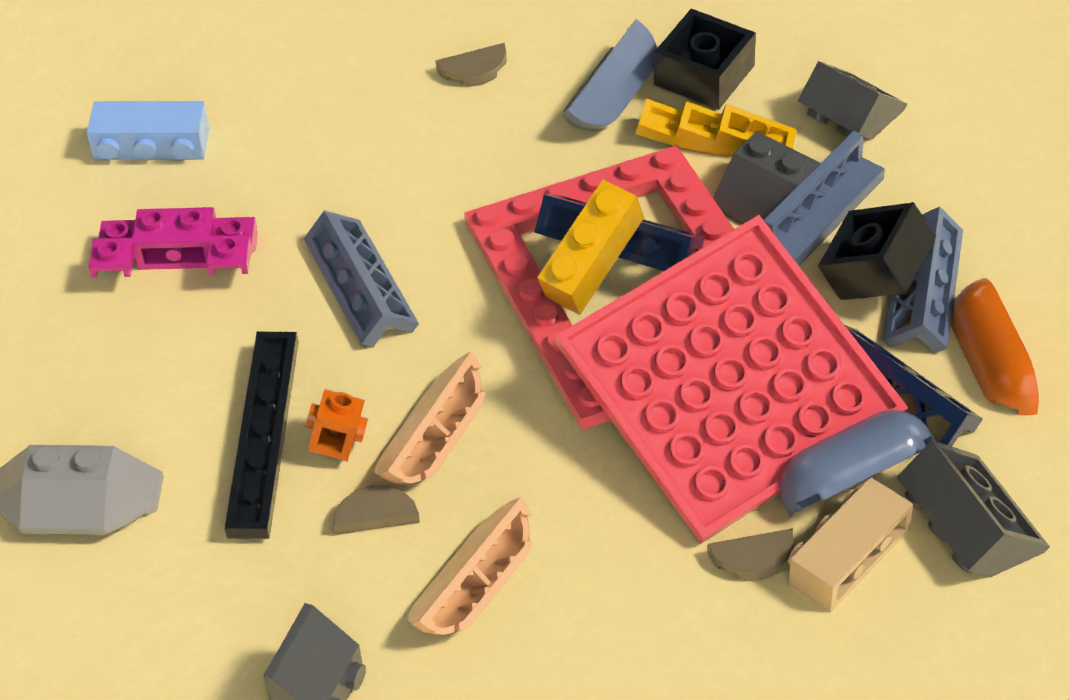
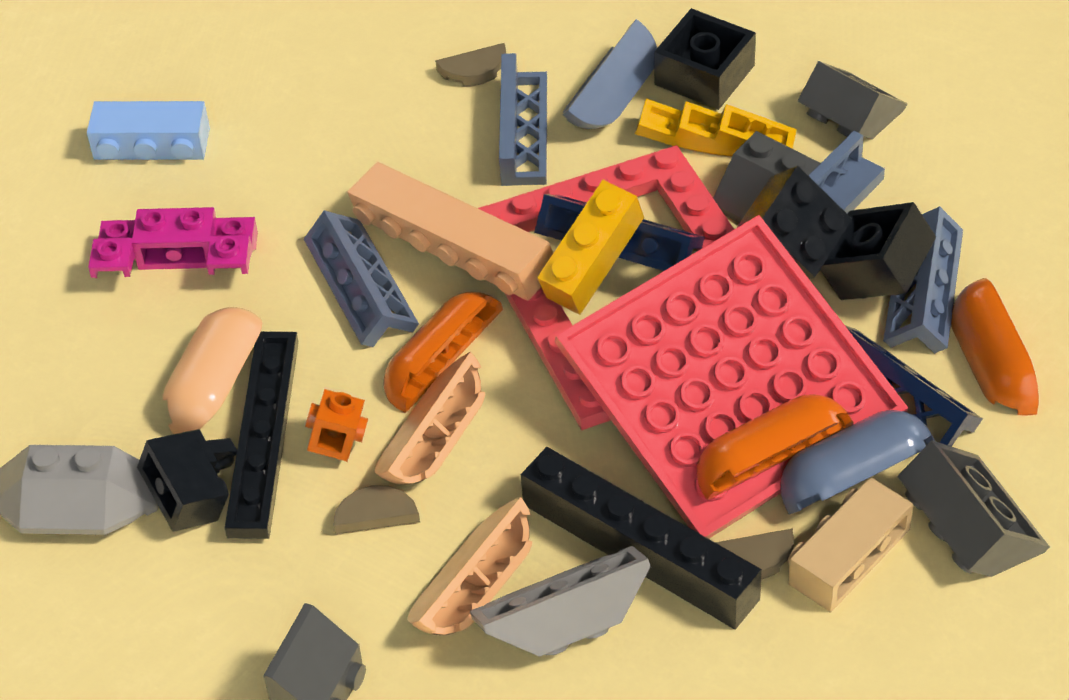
none -> black hinge [137,429,237,532]
none -> light nougat brick [163,307,262,434]
none -> light nougat brick [347,162,553,301]
none -> orange brick [383,292,503,413]
none -> light grey wedge [470,546,650,657]
none -> sand blue fence [499,53,547,186]
none -> black brick [521,446,762,630]
none -> orange brick [697,394,853,501]
none -> black brick [737,165,853,279]

